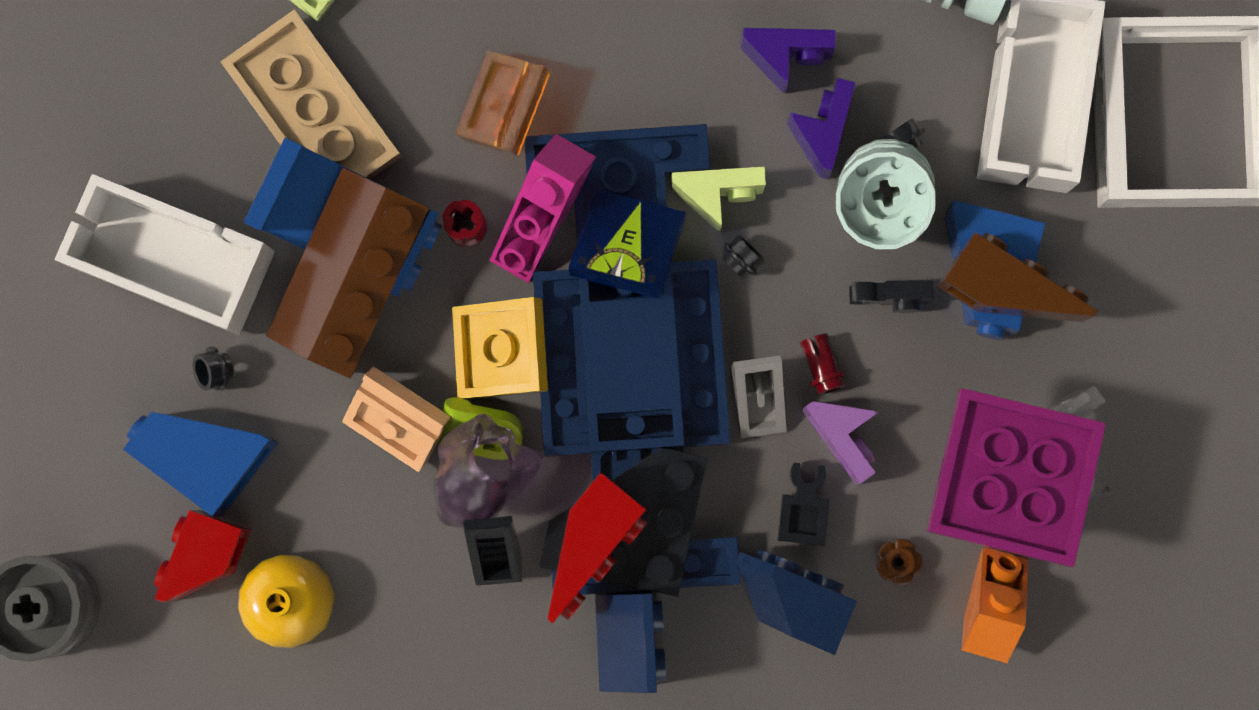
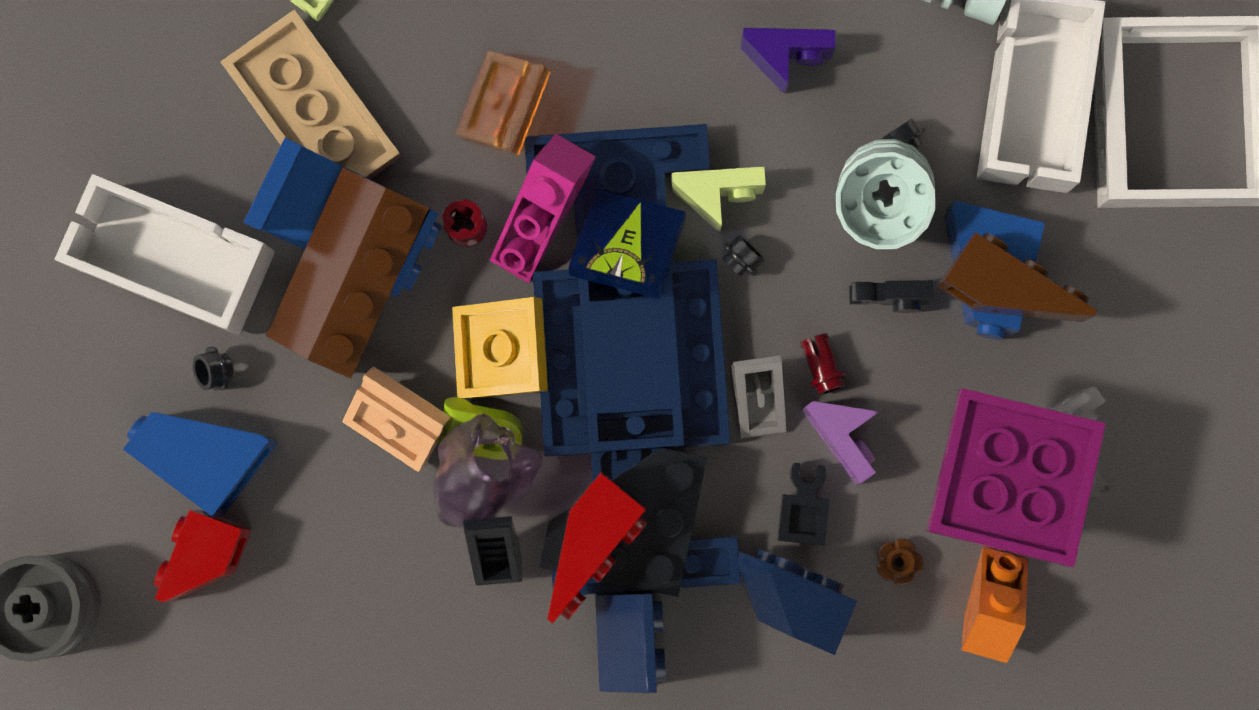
yellow cylinder [238,555,335,648] -> none
dark purple slope [787,78,856,179] -> none

